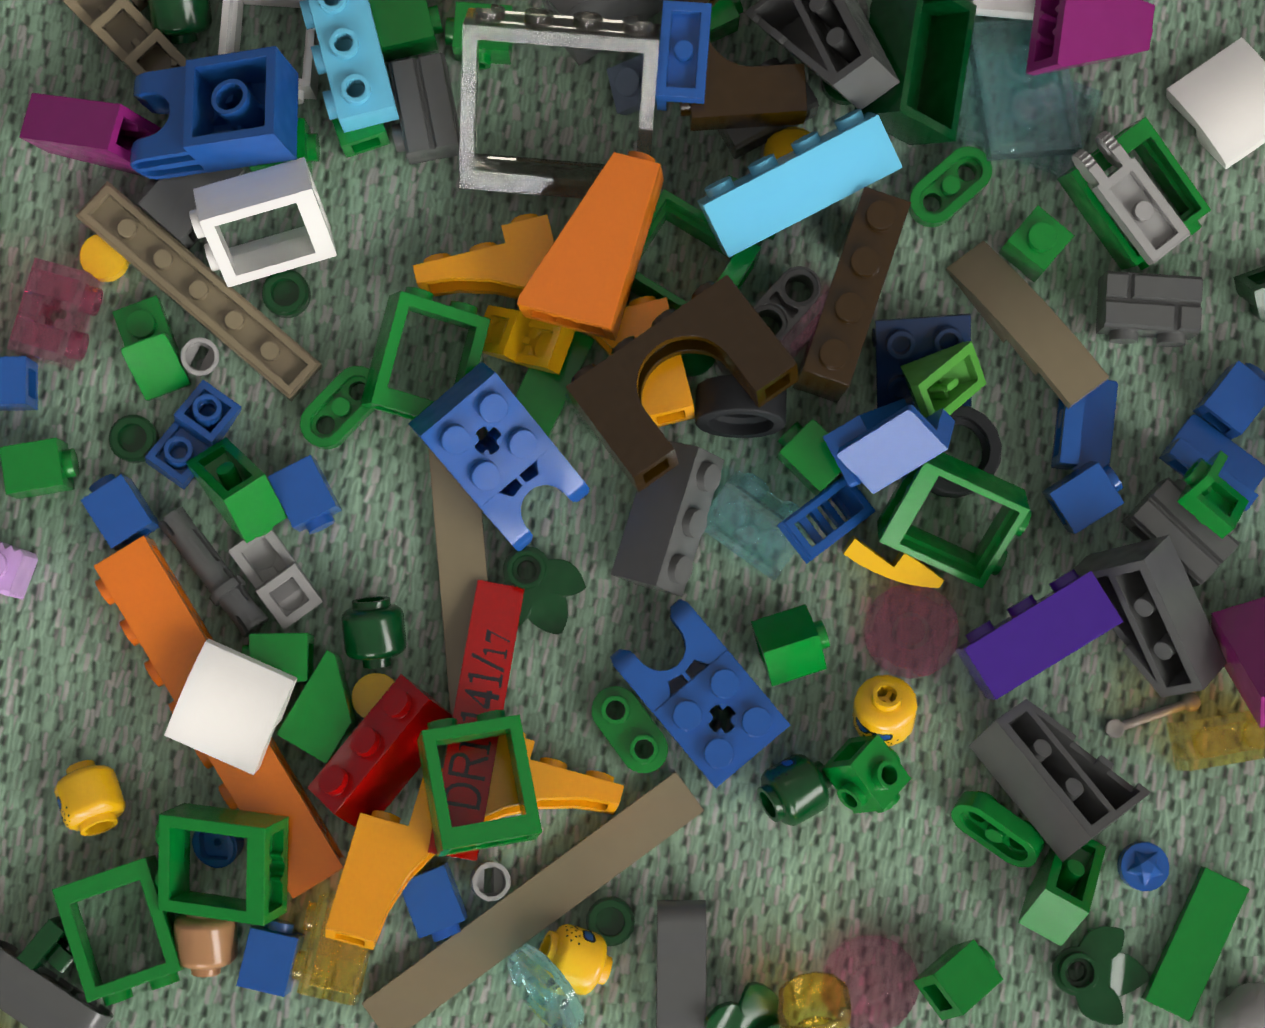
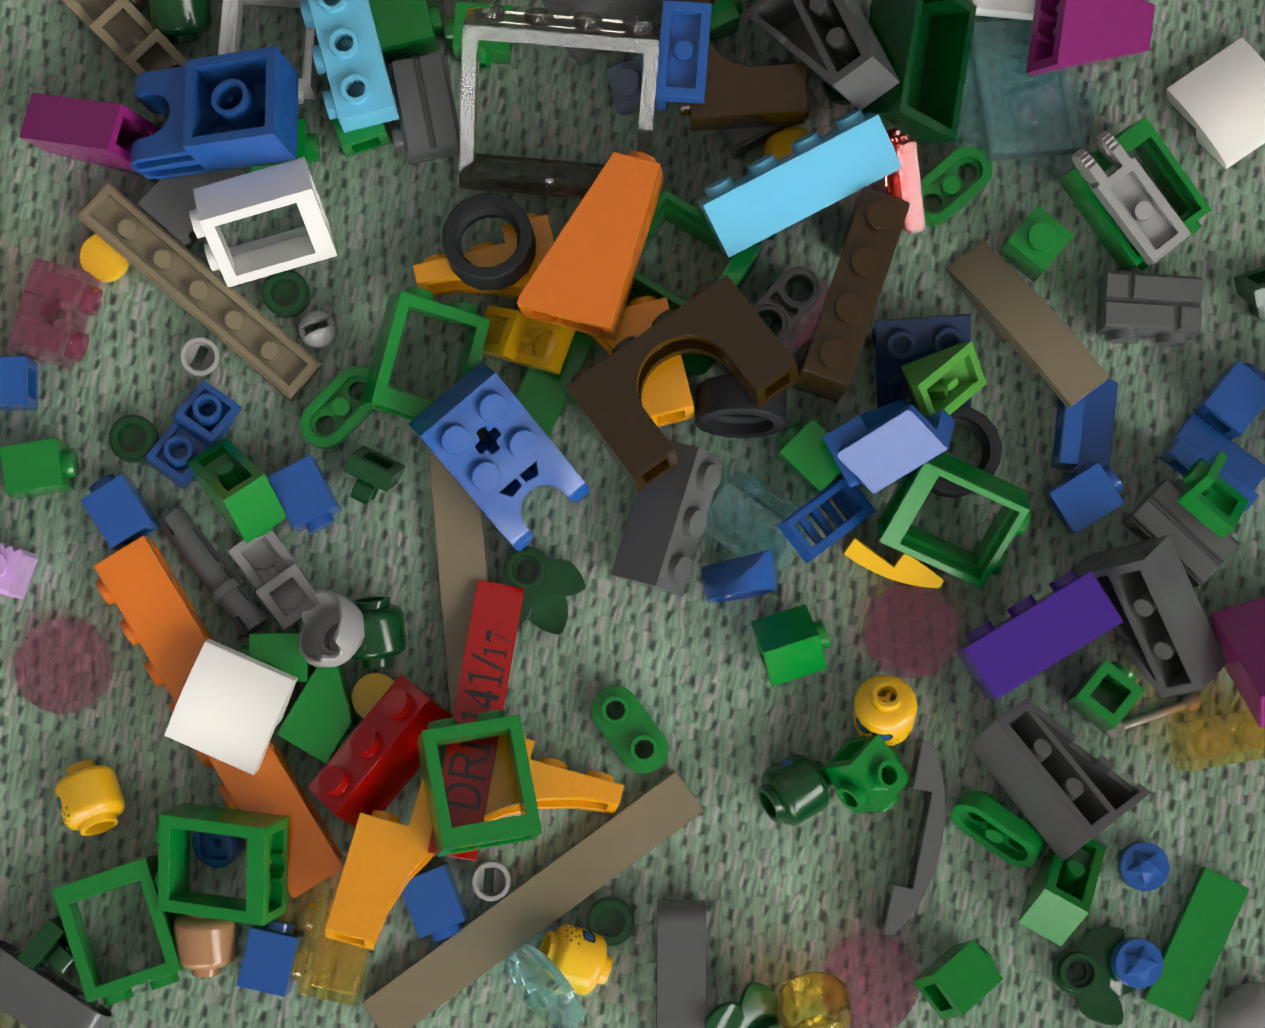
green slope [112,295,192,401] -> none
blue brick [610,599,790,788] -> none
none -> clear pink tile [15,619,113,714]
none -> light grey hinge [298,310,338,349]
none -> light grey hair [299,589,365,668]
none -> dark green tile [344,446,406,505]
none -> black tyre [442,193,536,290]
none -> blue piece [701,549,778,602]
none -> dark grey slope [879,740,946,936]
none -> clear red tile [884,128,925,235]
none -> green brick [1065,659,1145,732]
none -> blue tile [1110,937,1163,989]

